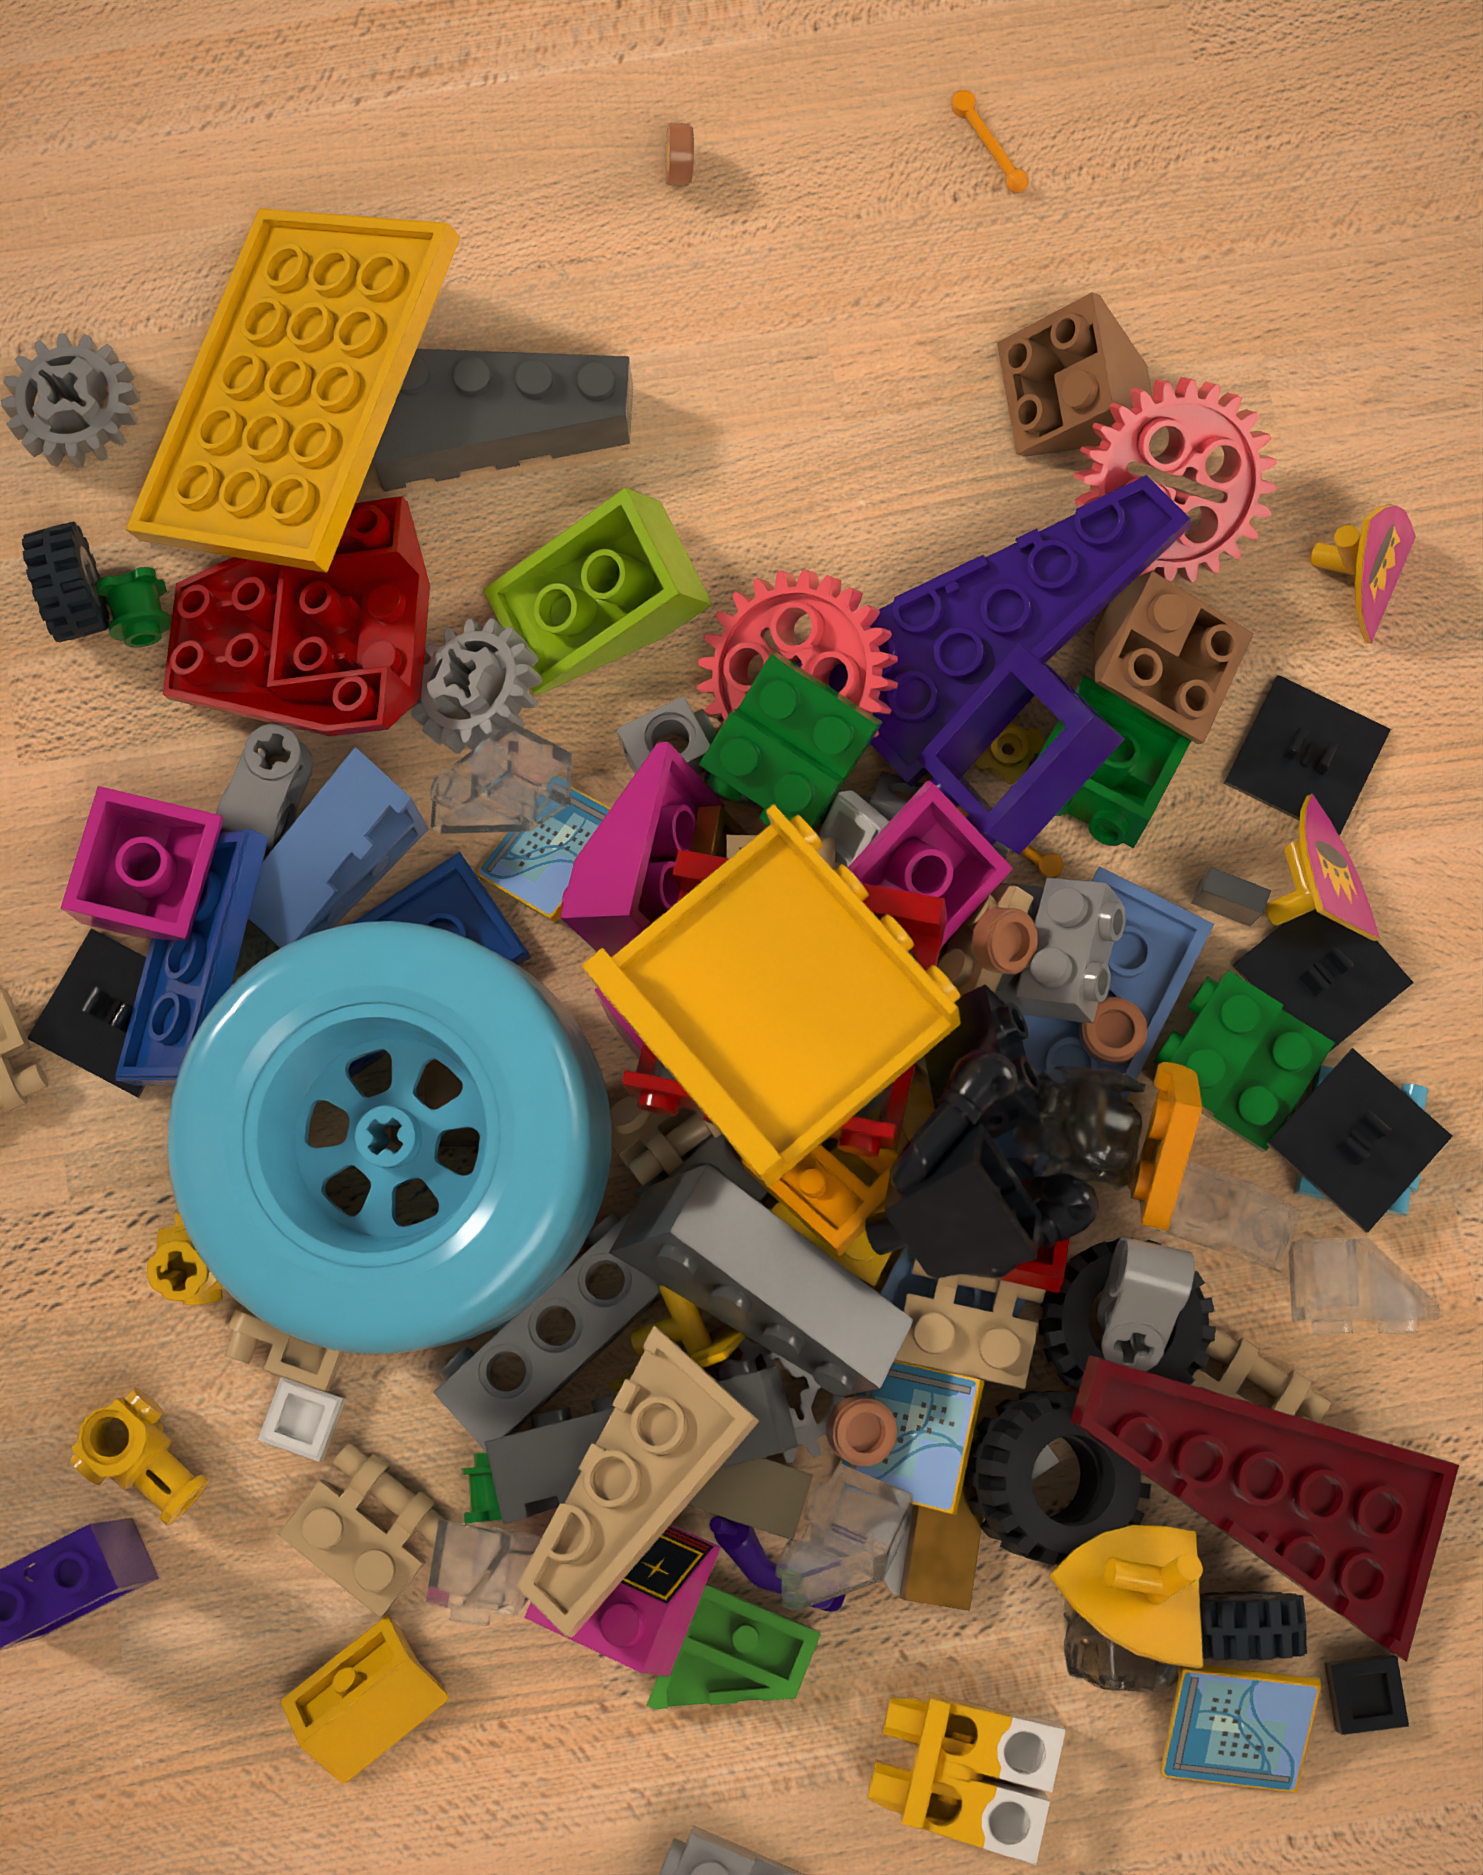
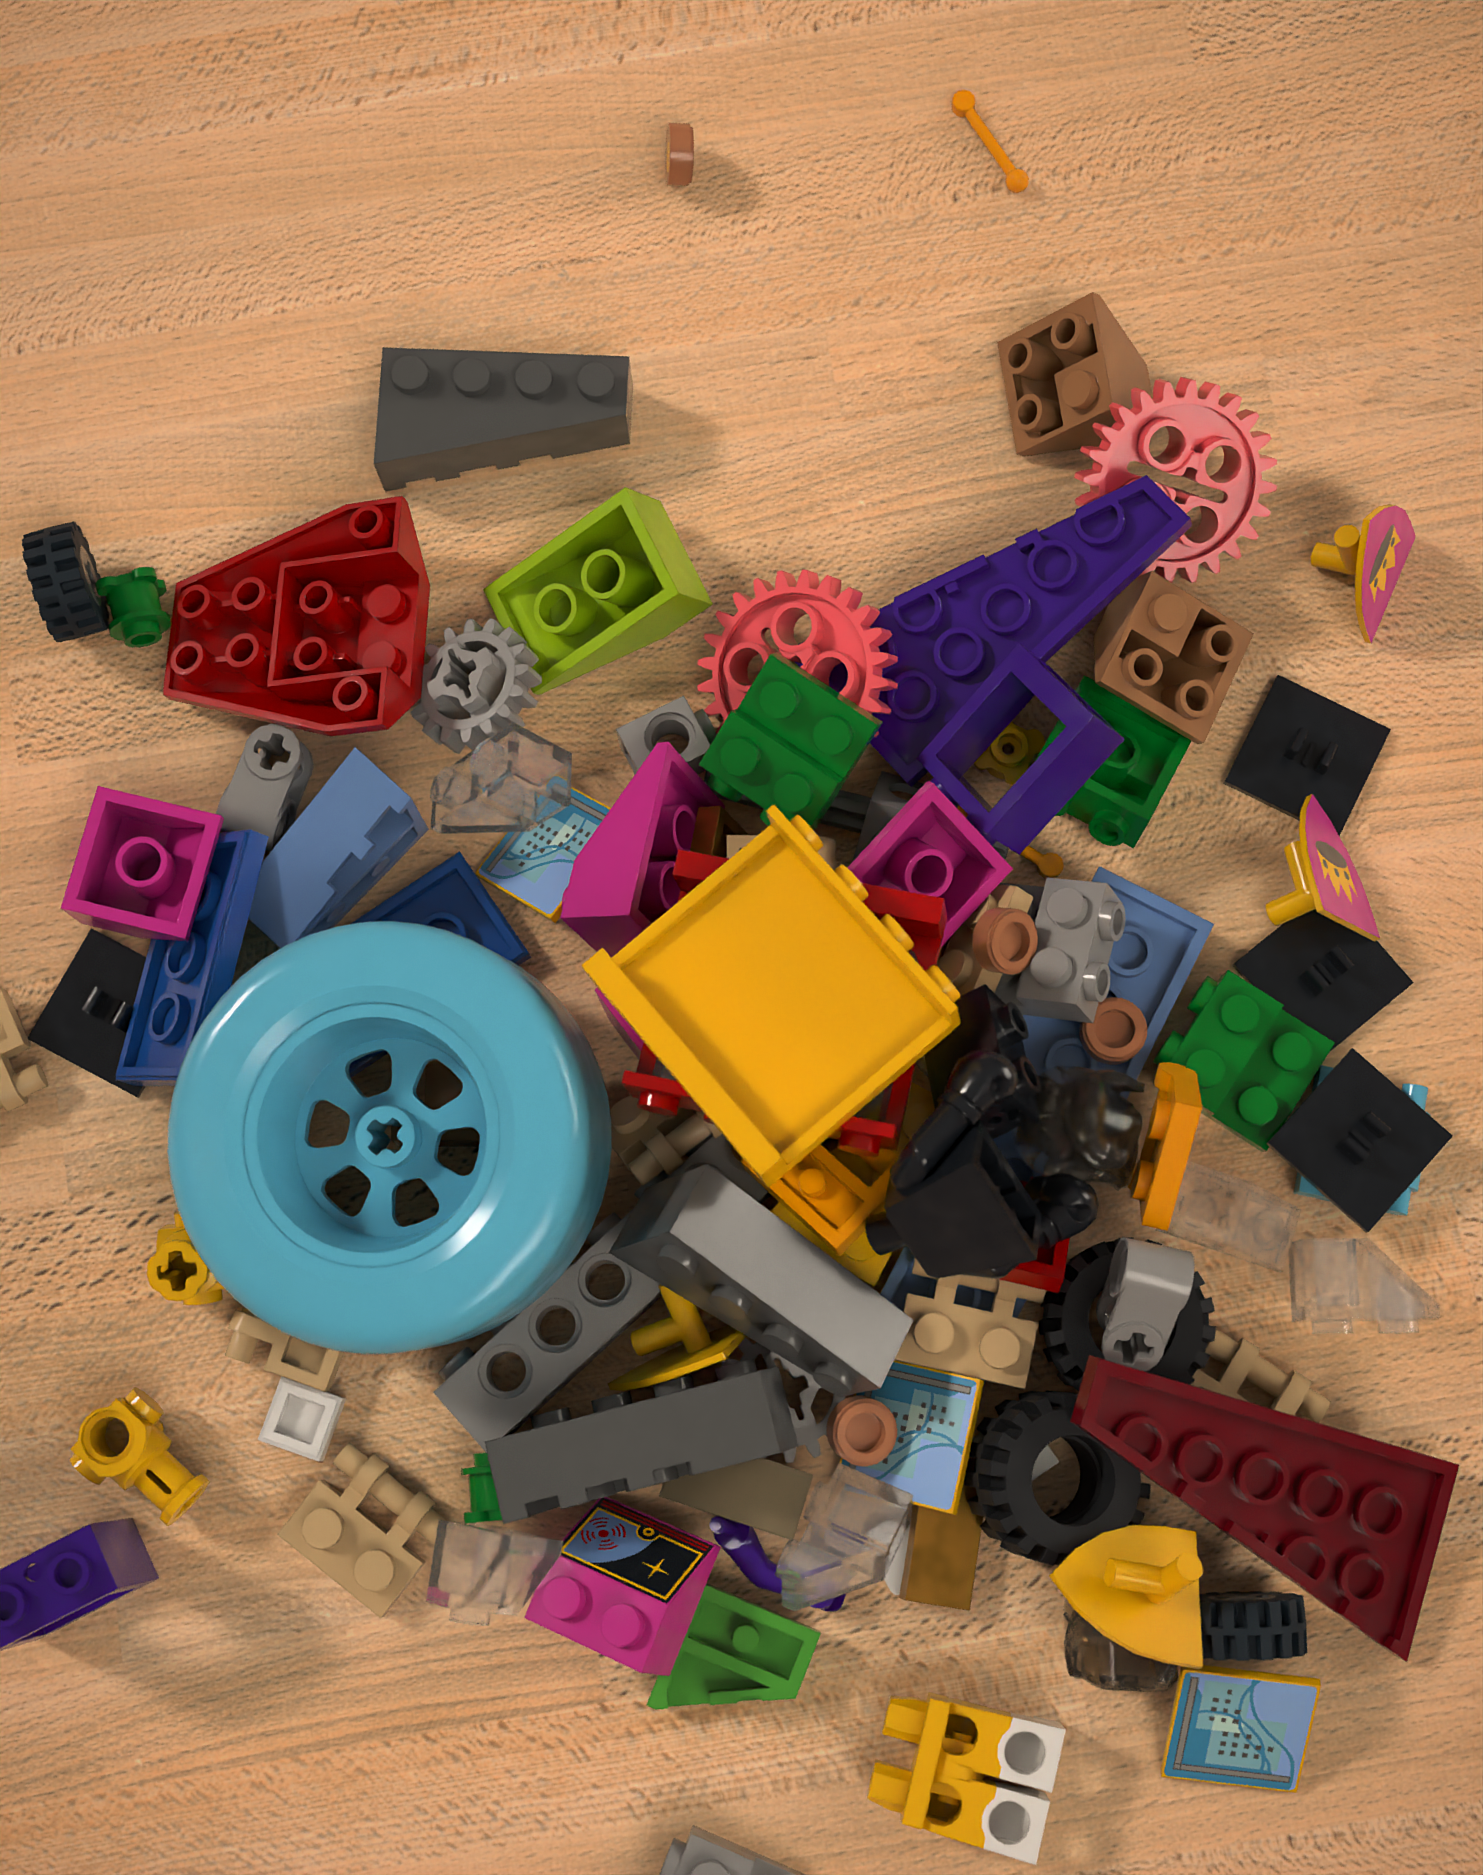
light grey gear [1,333,140,468] -> none
yellow plate [125,208,461,573] -> none
yellow panel [280,1615,449,1783] -> none
tan wing [516,1326,759,1637] -> none
white tile [818,790,890,867] -> none
dark grey tile [1191,867,1272,926] -> none
black tile [1325,1654,1409,1735] -> none

